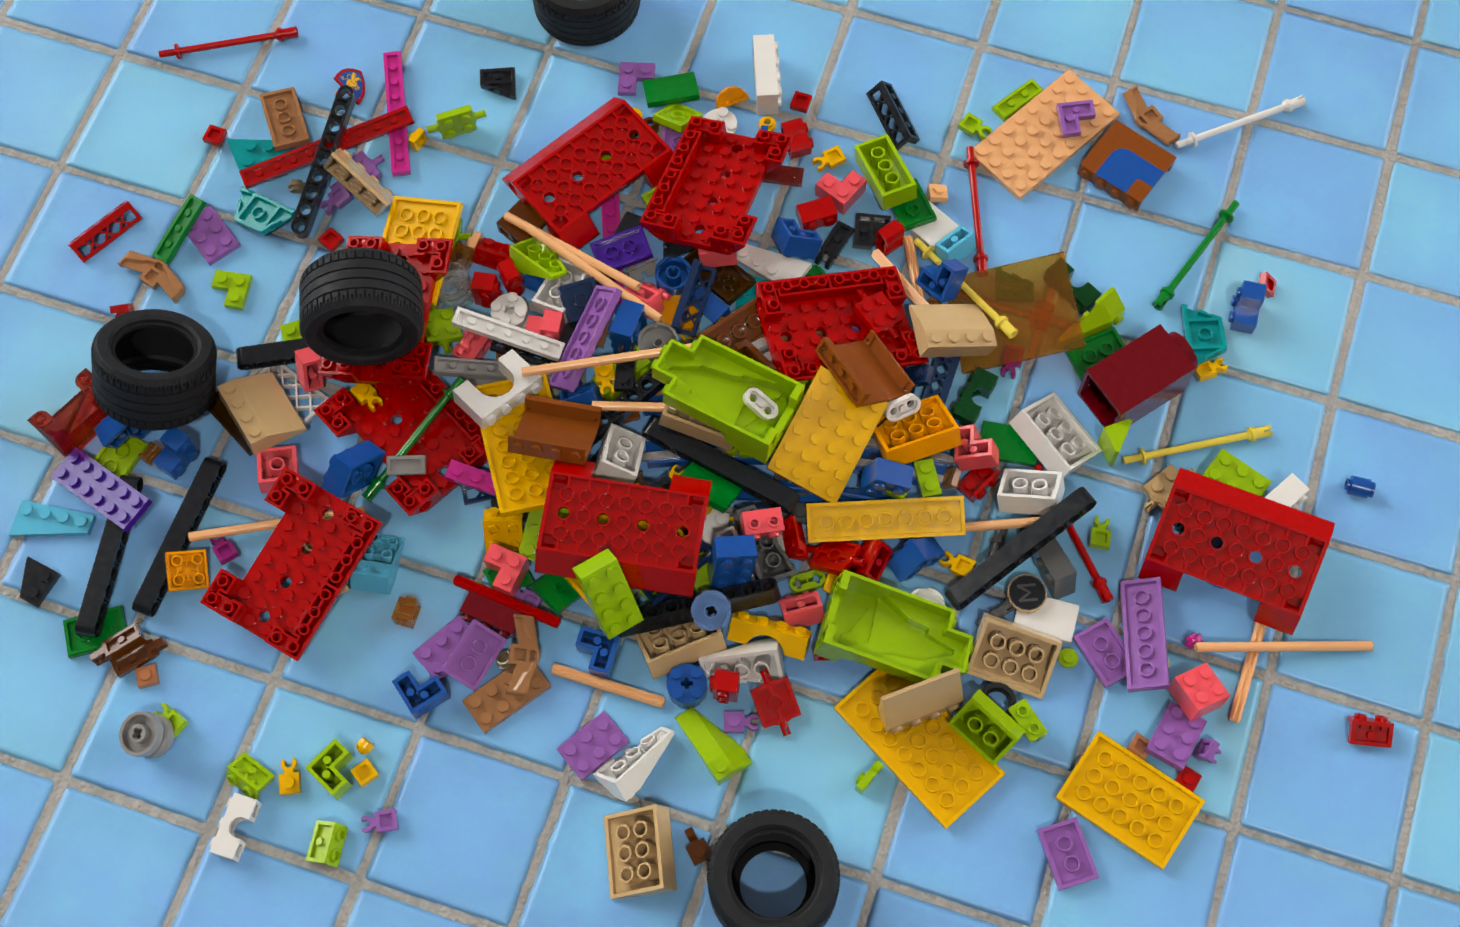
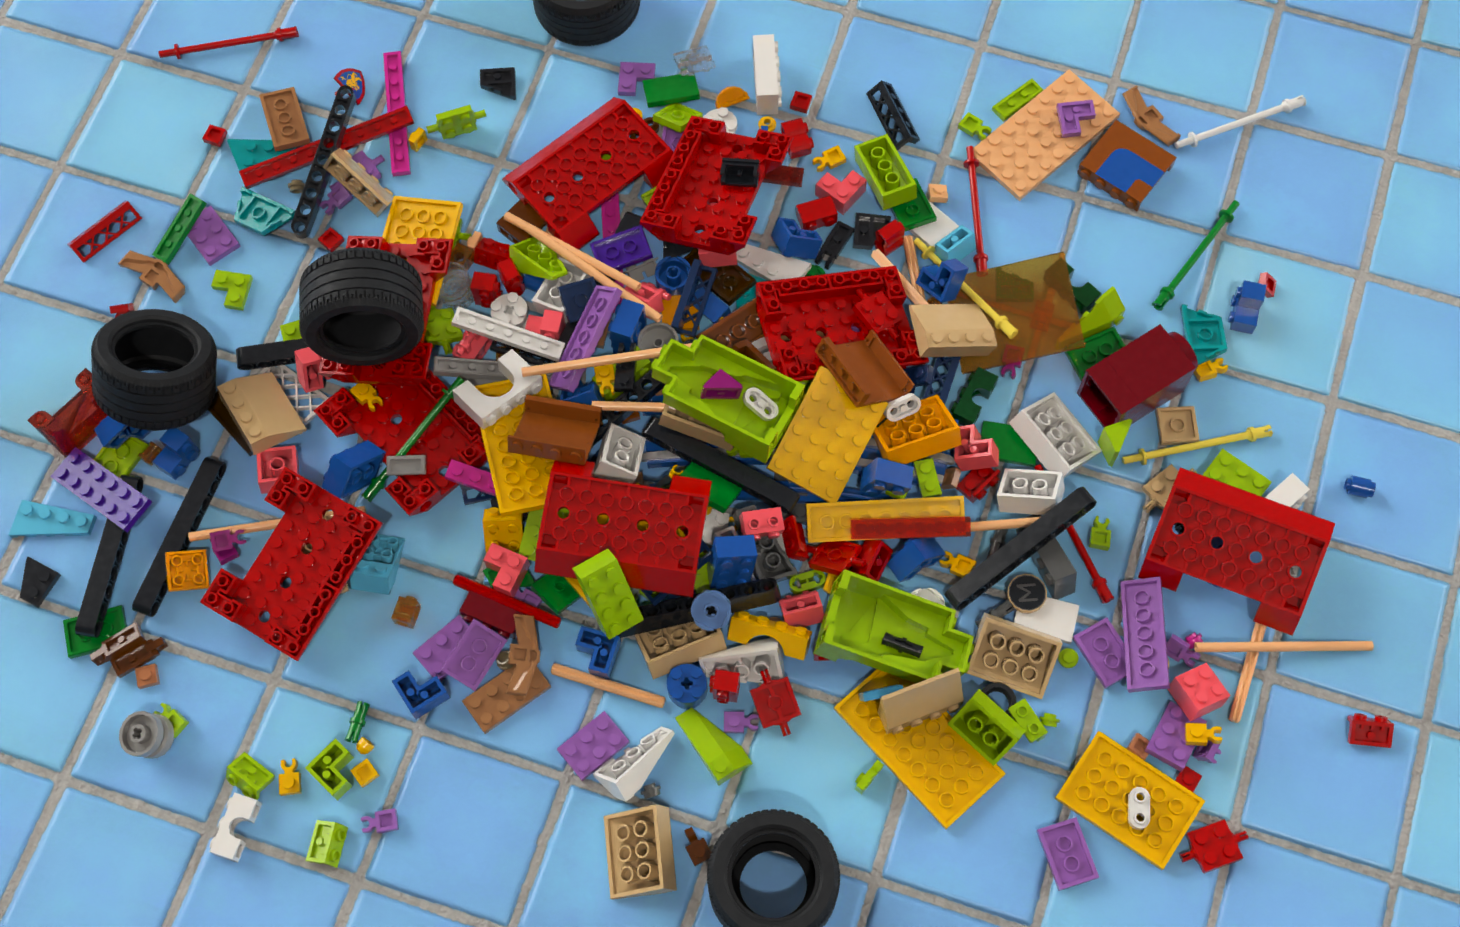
none -> magenta plate [209,529,246,552]
none -> green pin [345,701,370,744]
none -> dark grey plate [641,783,661,799]
none -> clear plate [673,45,716,76]
none -> magenta slope [700,369,743,399]
none -> black hinge [720,158,760,187]
none -> clear red plate [851,516,971,540]
none -> dark azure tile [858,684,903,702]
none -> black pin [881,632,924,658]
none -> lime plate [1039,713,1060,727]
none -> white plate [1128,787,1150,830]
none -> tan tile [1155,406,1200,446]
none -> medium lavender plate [1166,634,1201,668]
none -> red plate [1180,819,1249,874]
none -> yellow plate [1185,723,1222,746]

